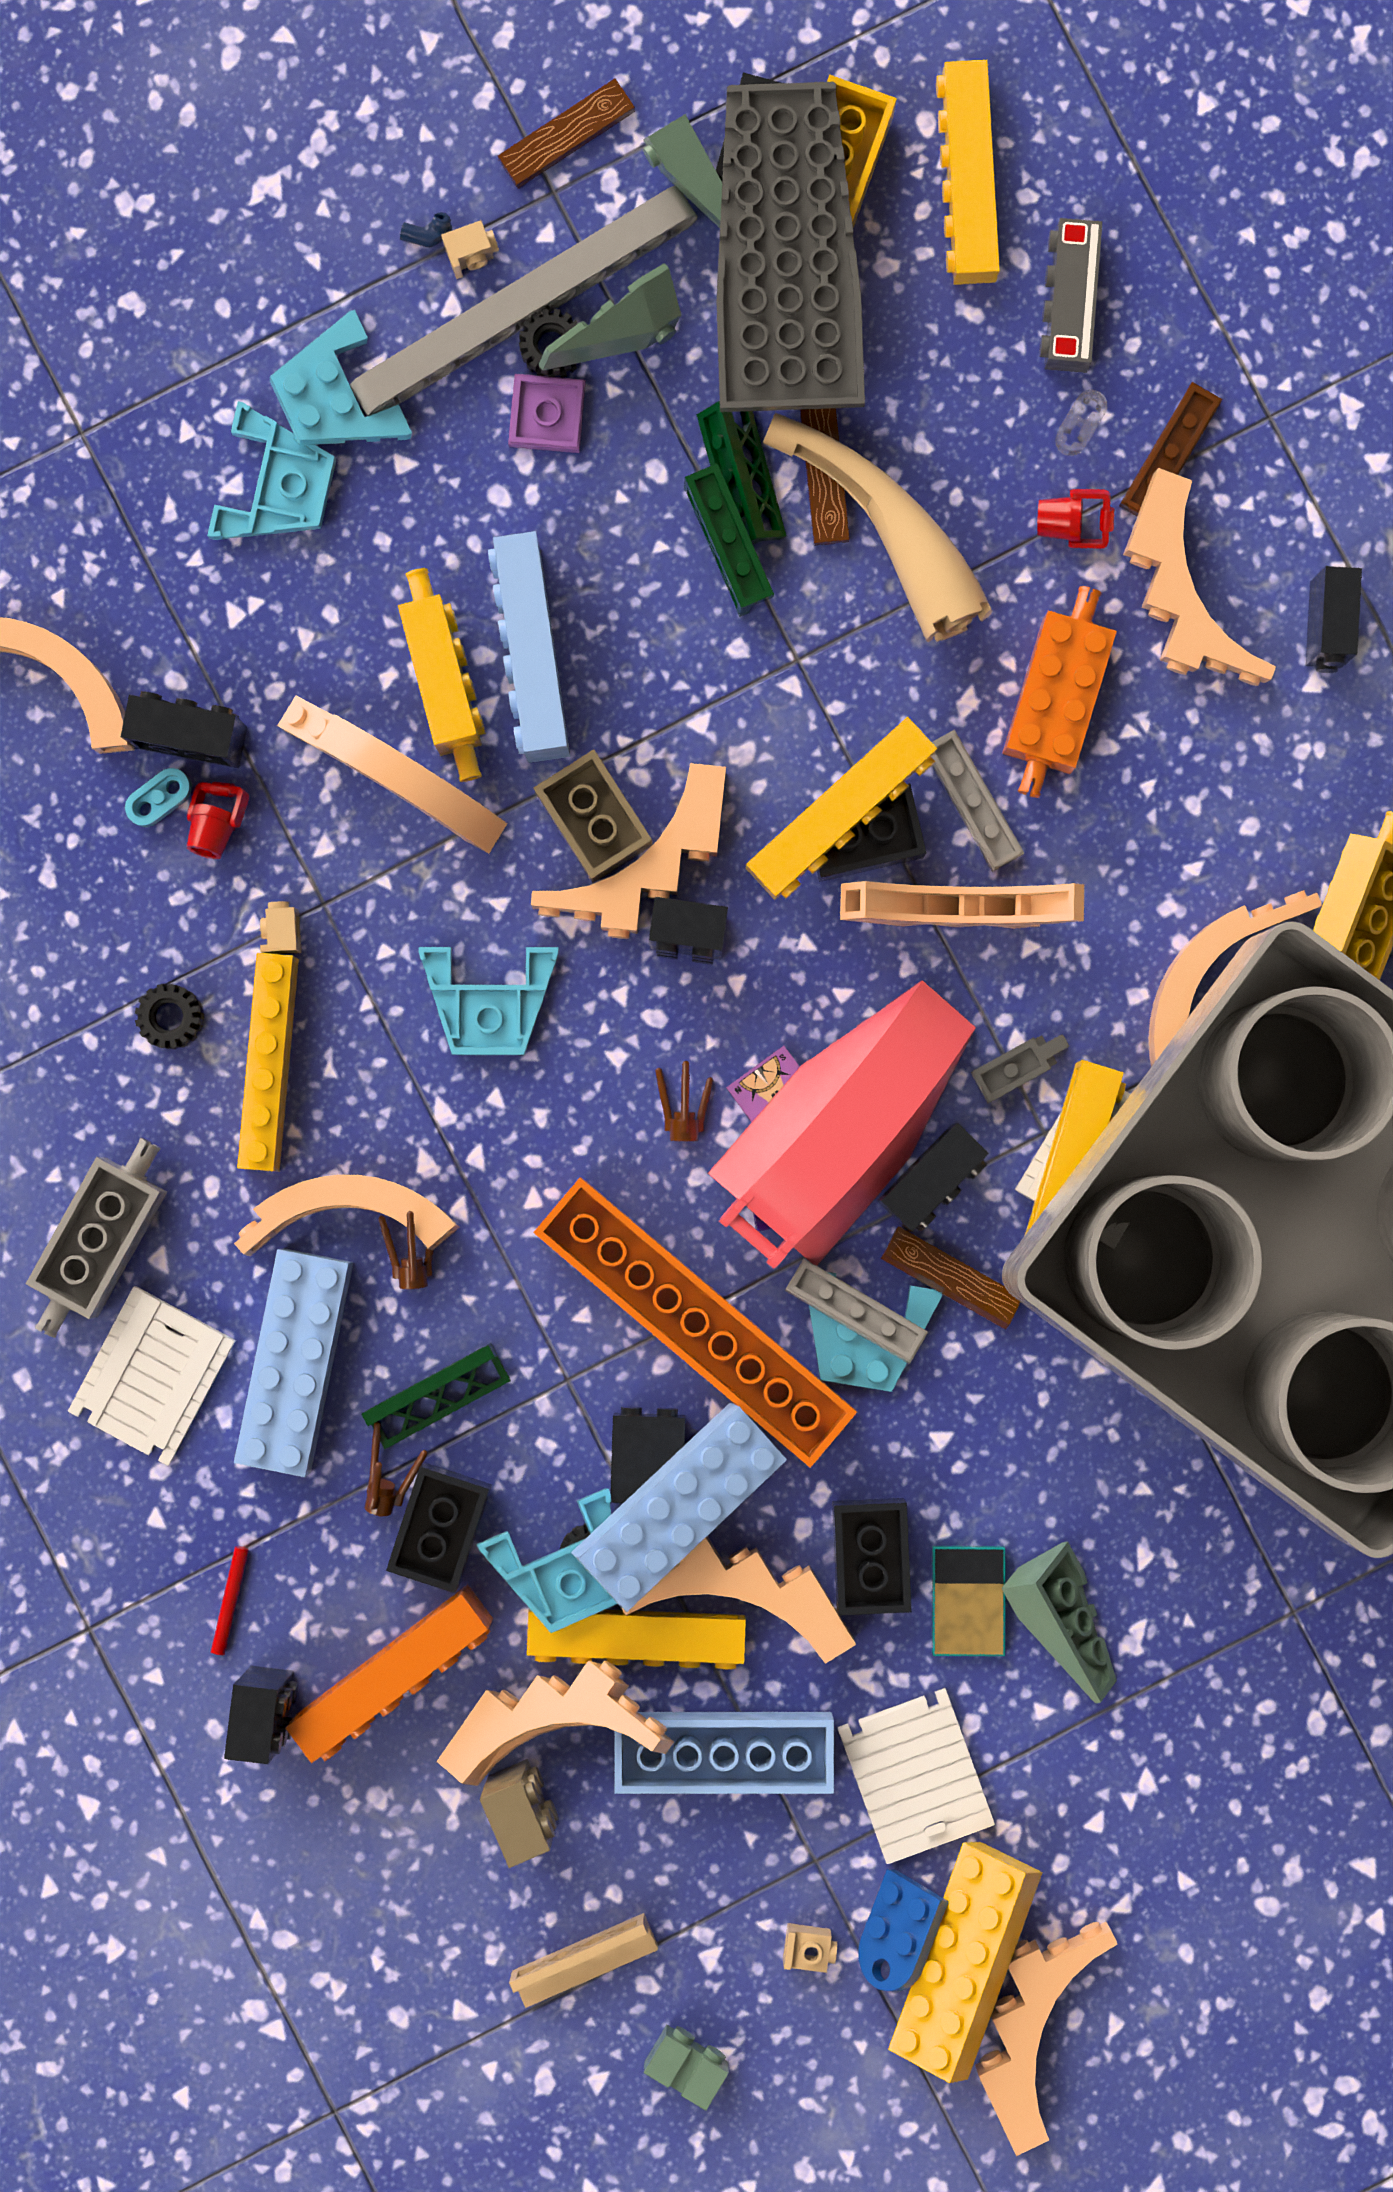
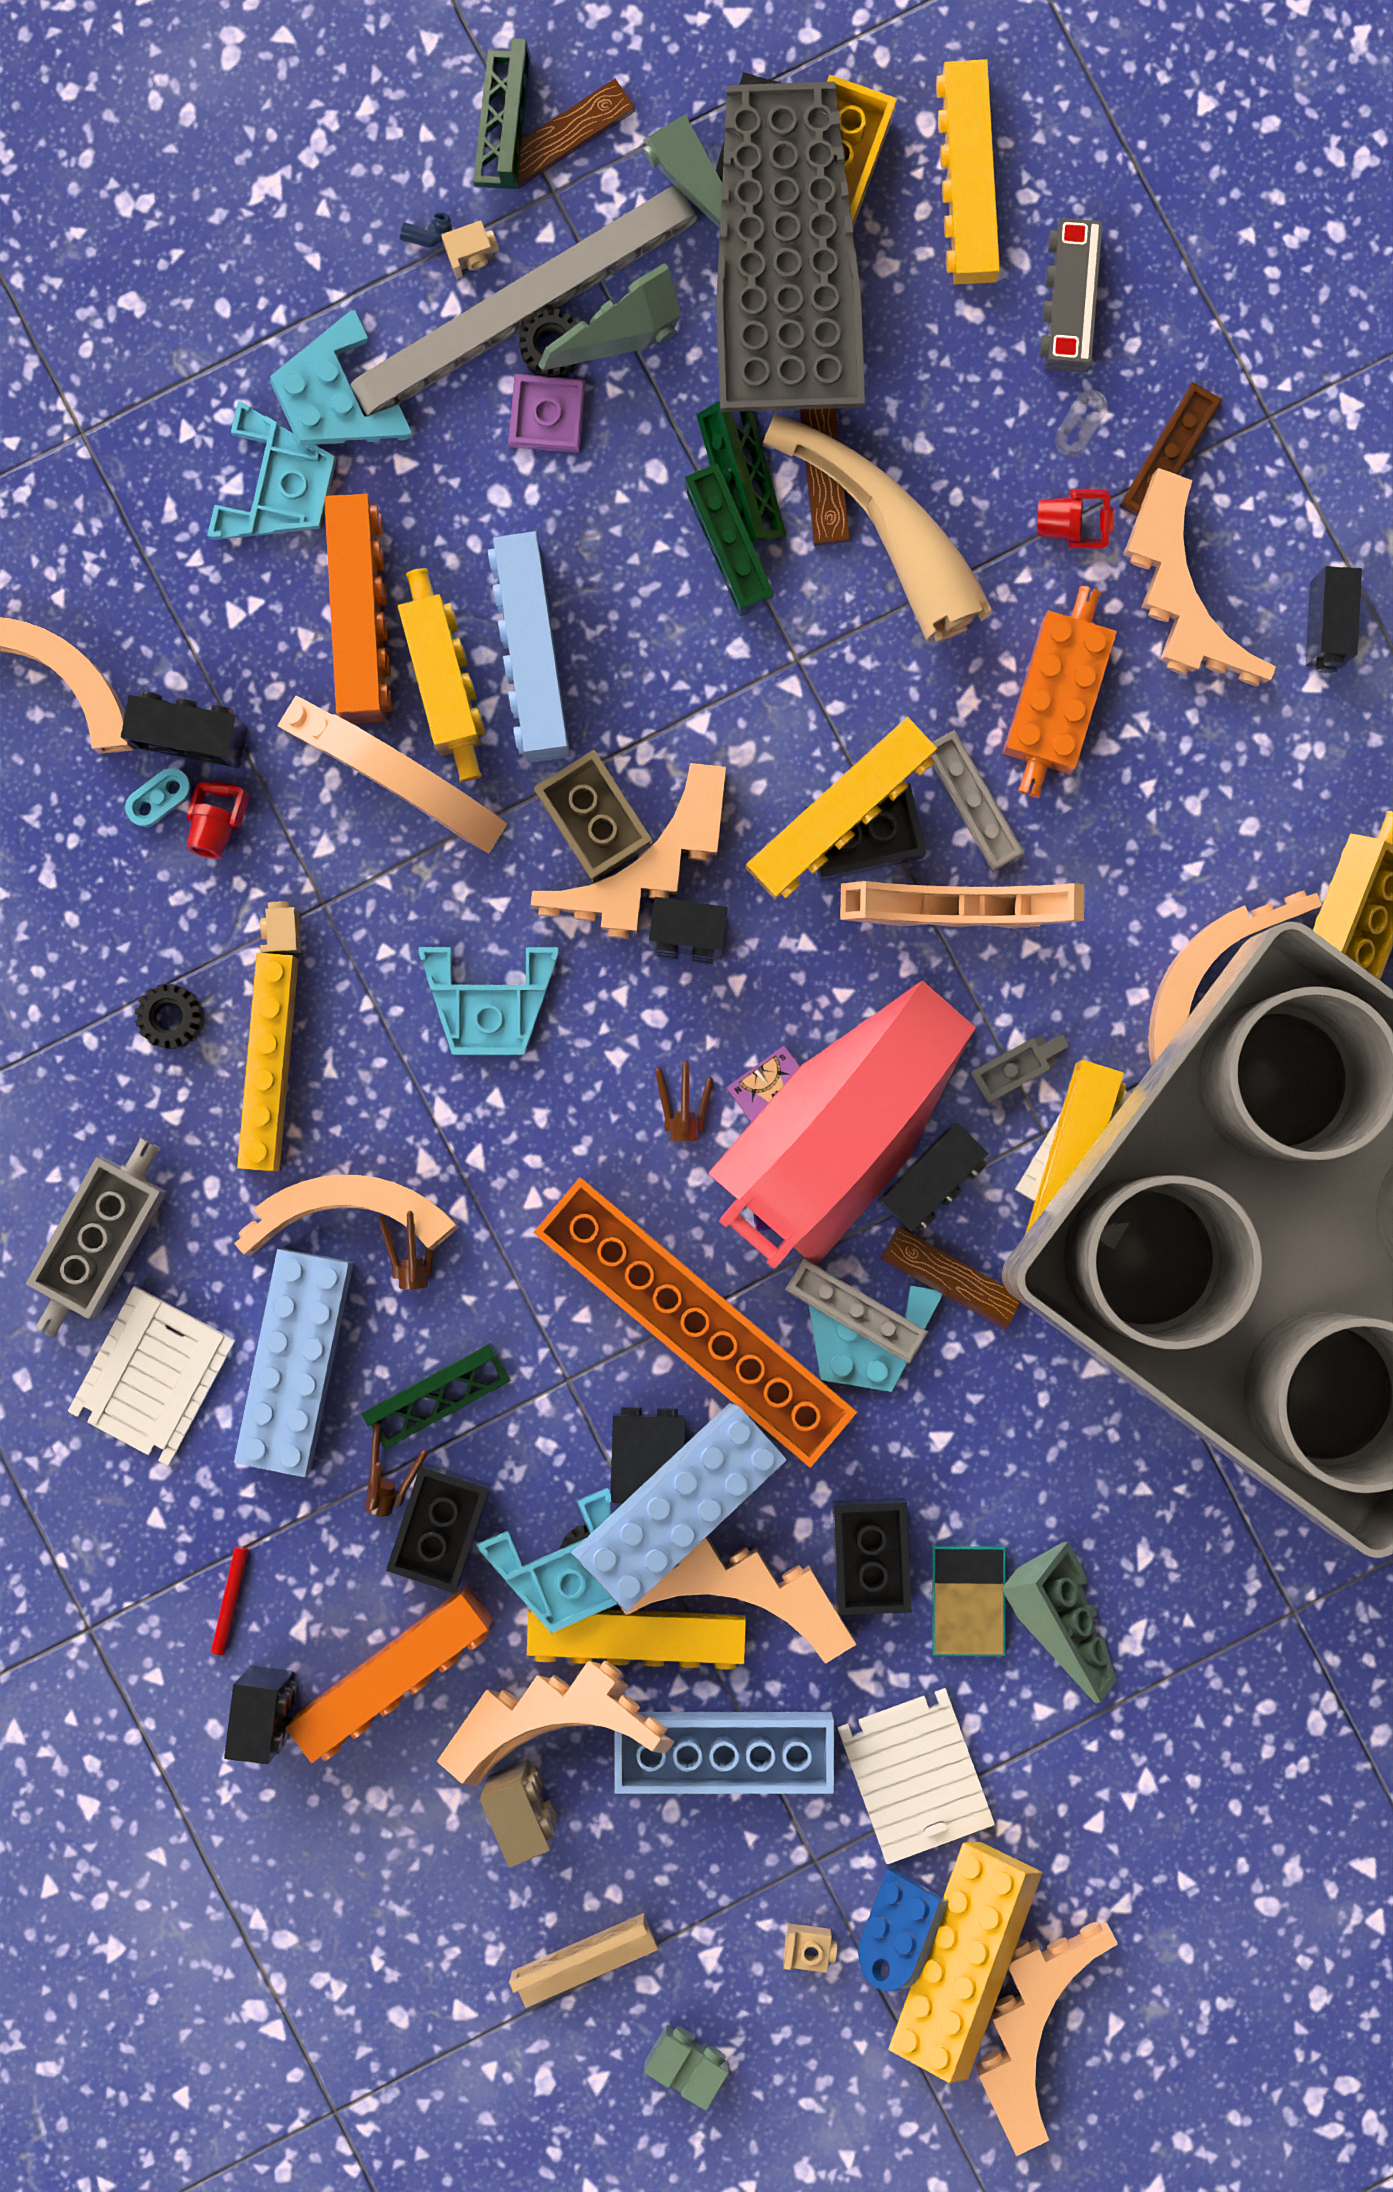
none -> orange brick [324,494,393,724]
none -> fence [473,38,531,189]

